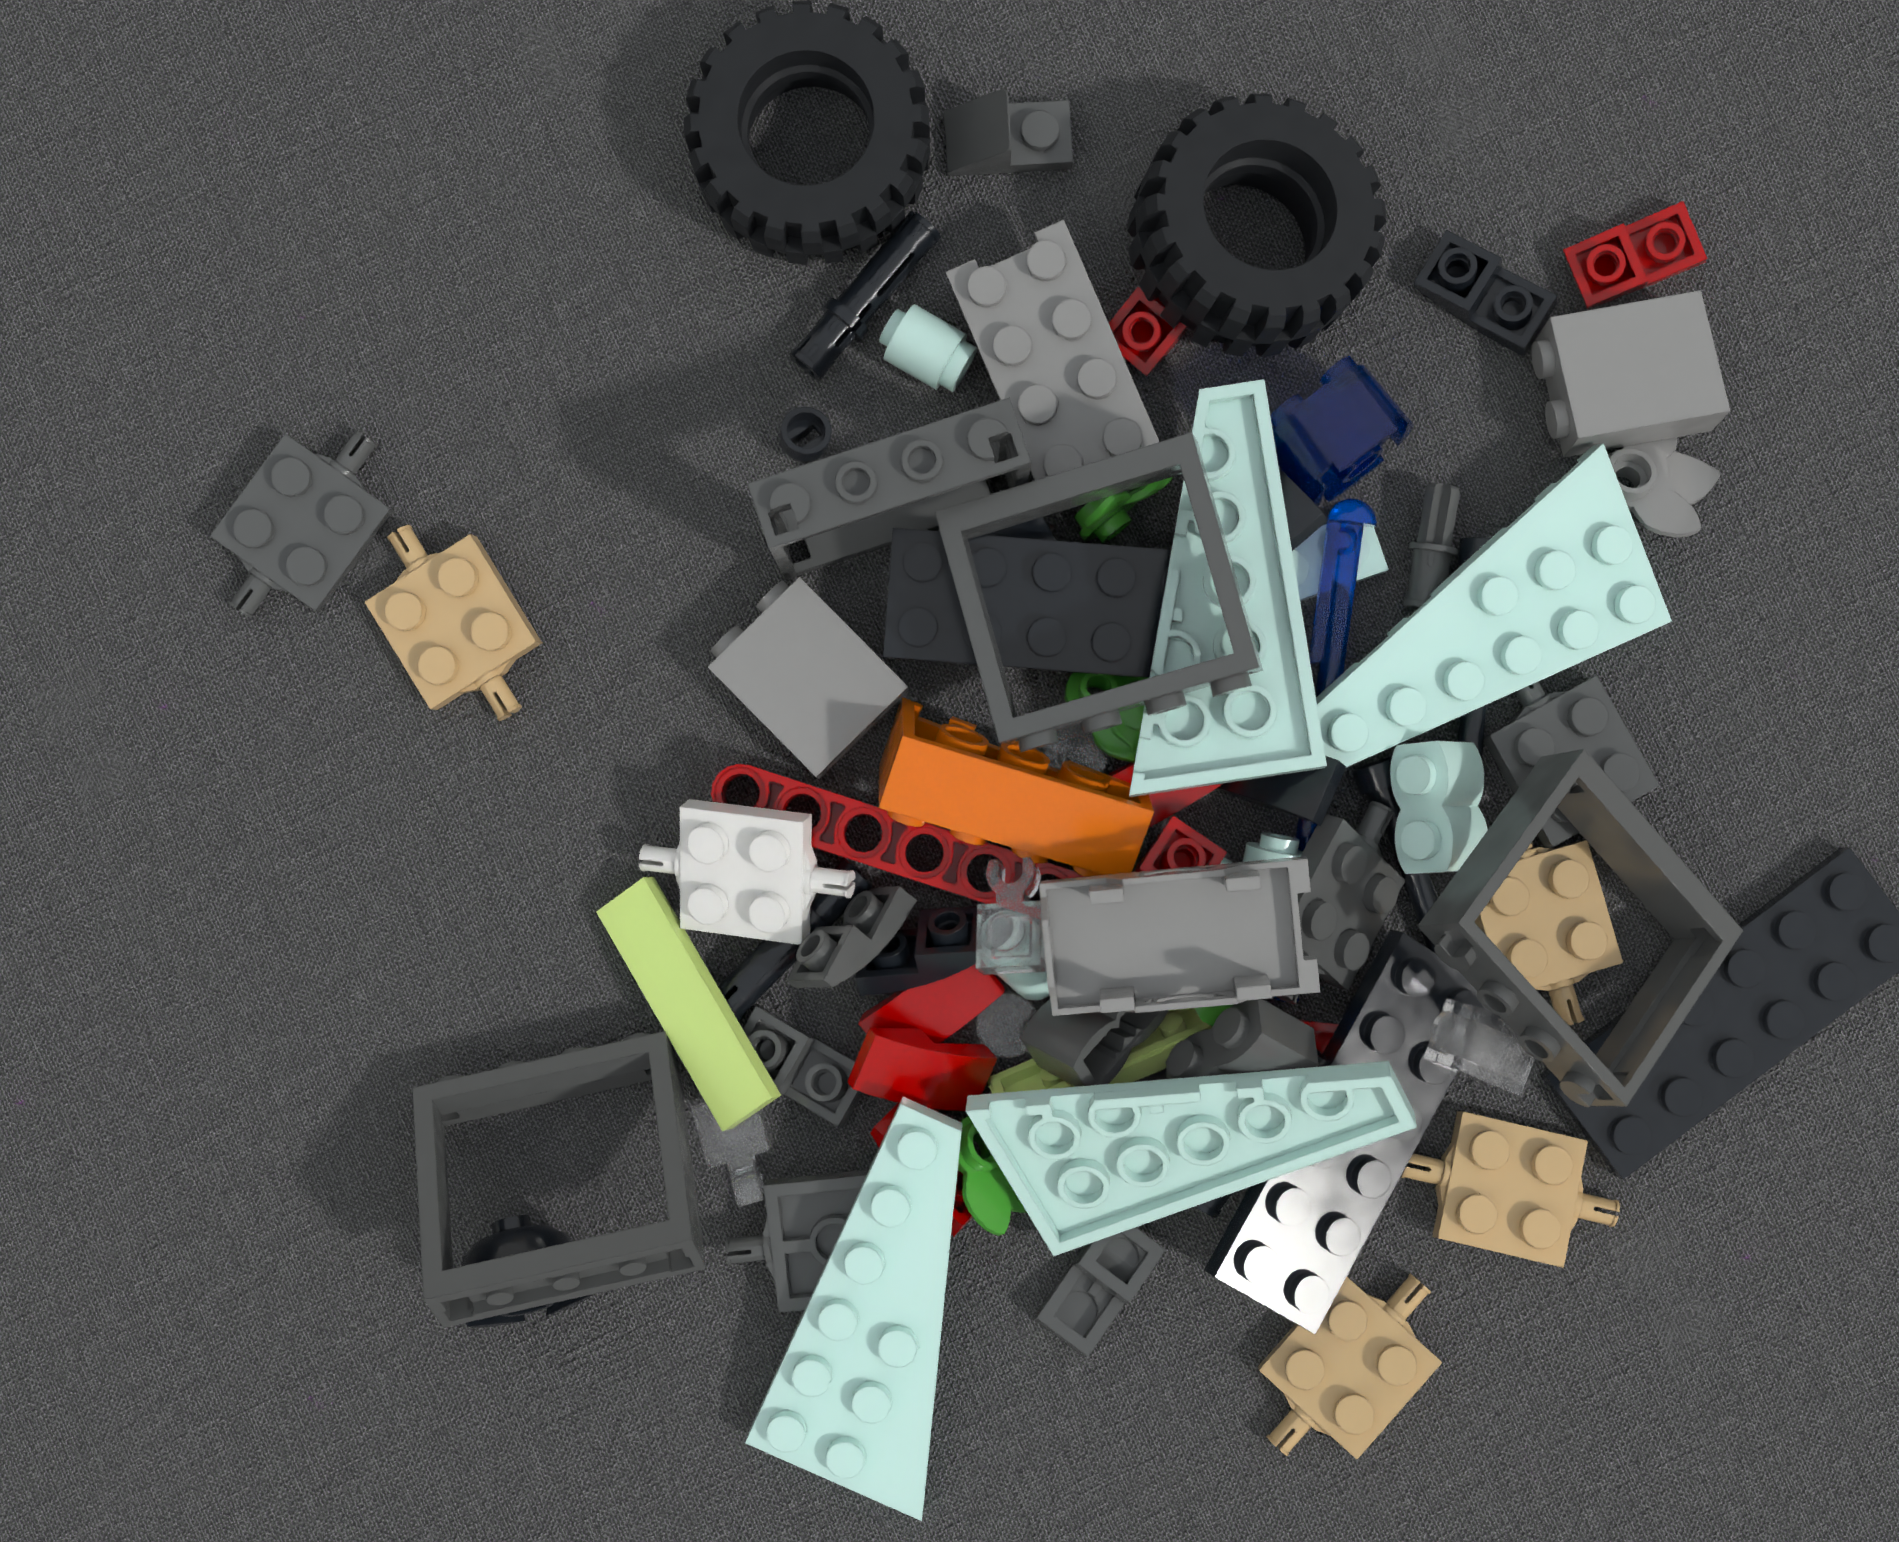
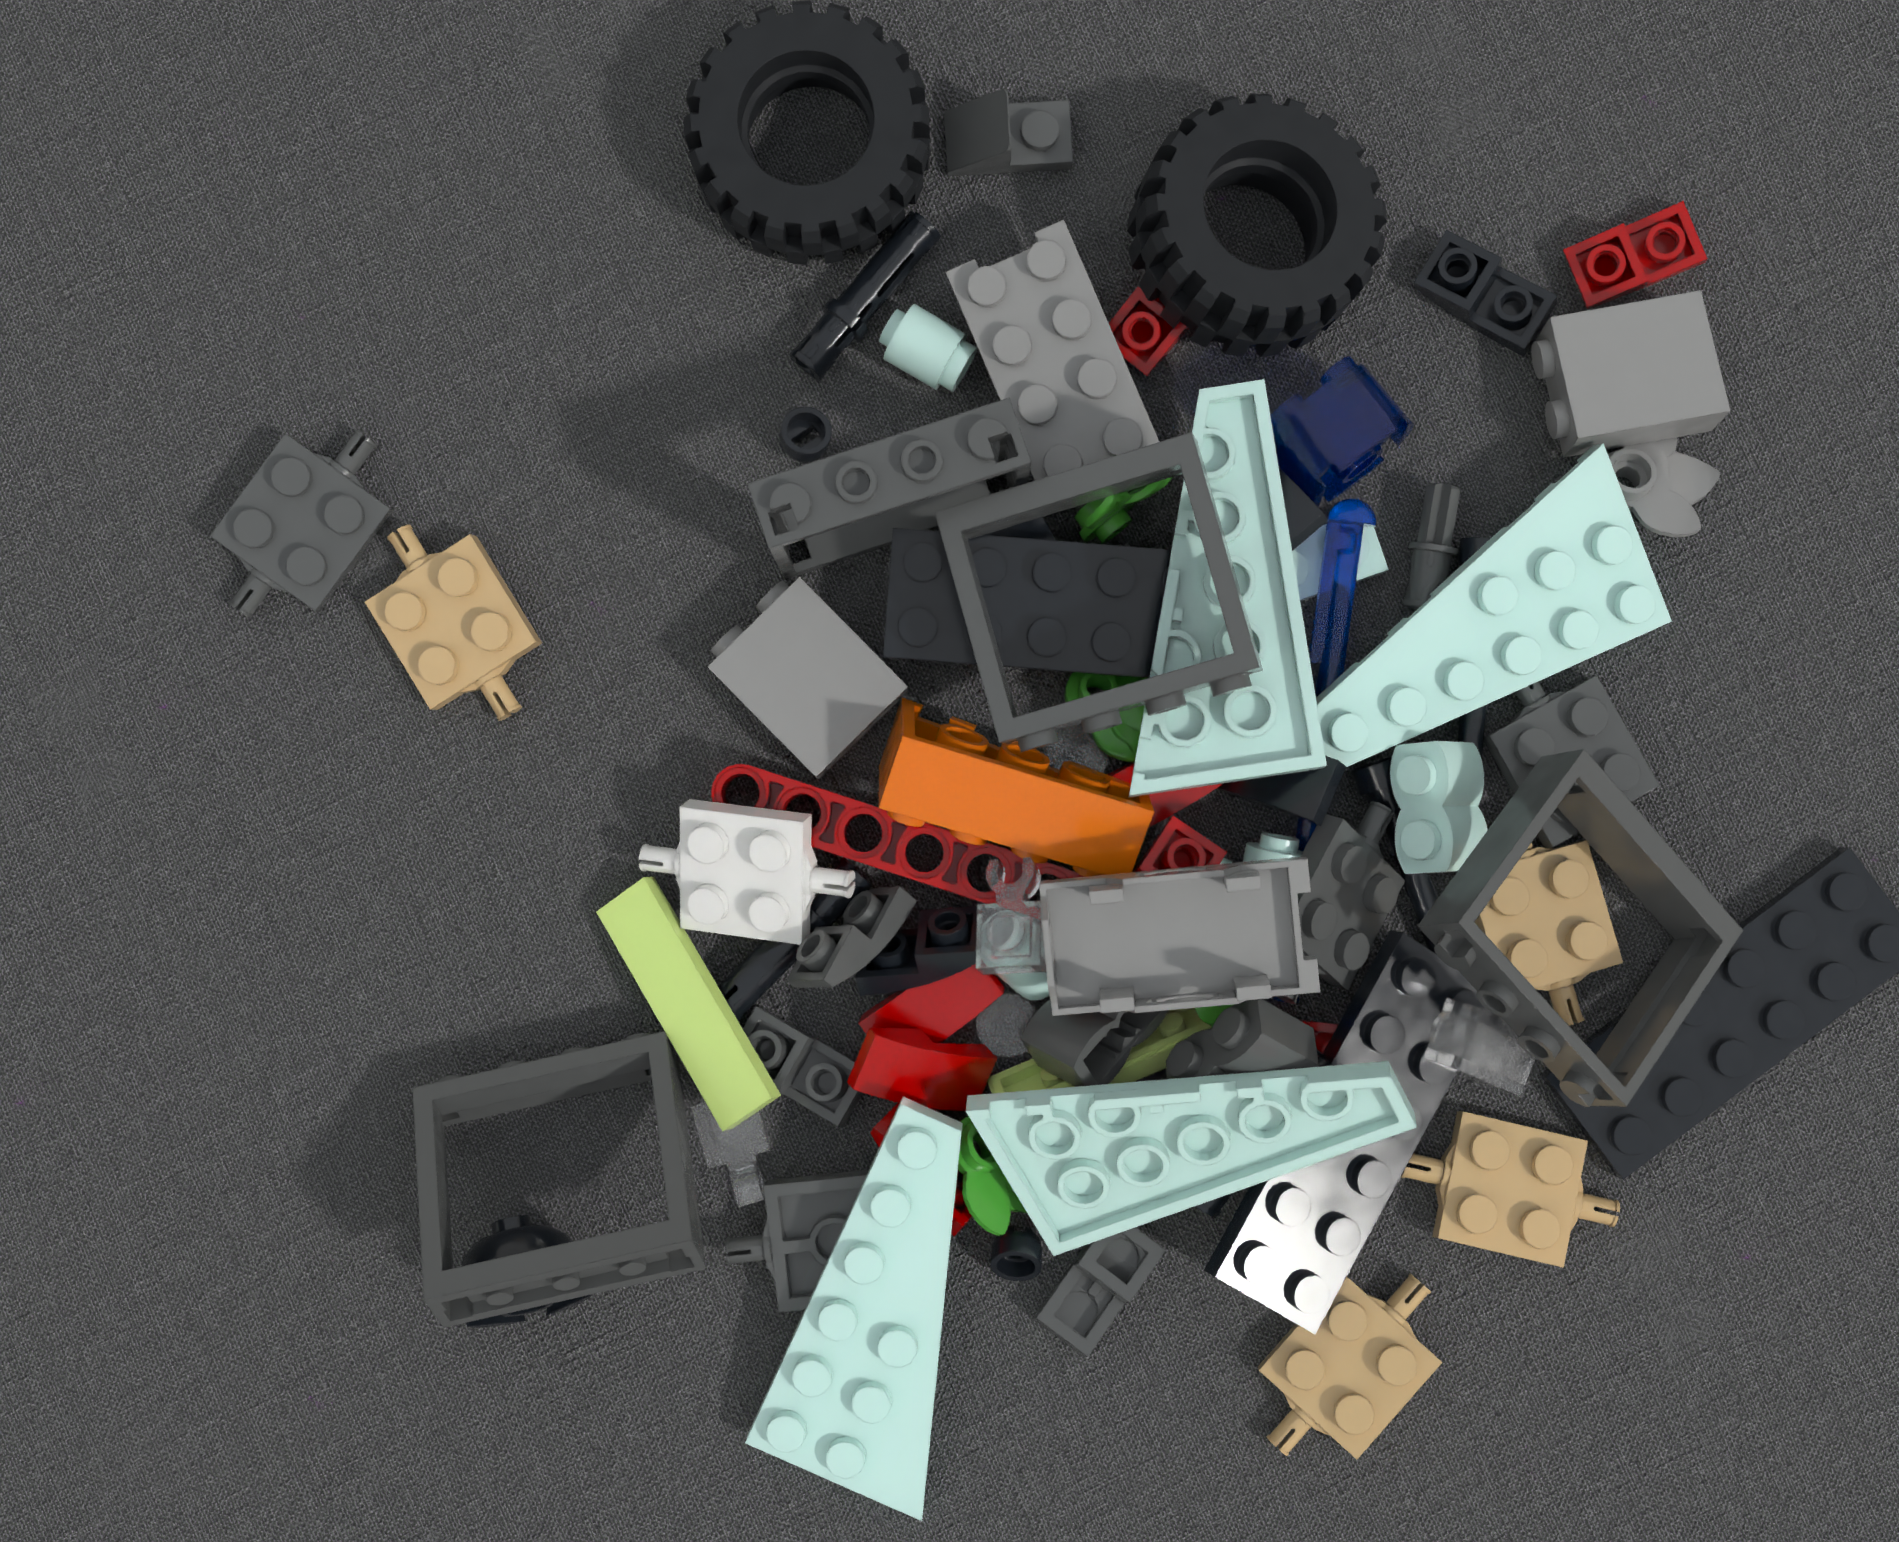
none -> black hinge [990,1225,1043,1281]

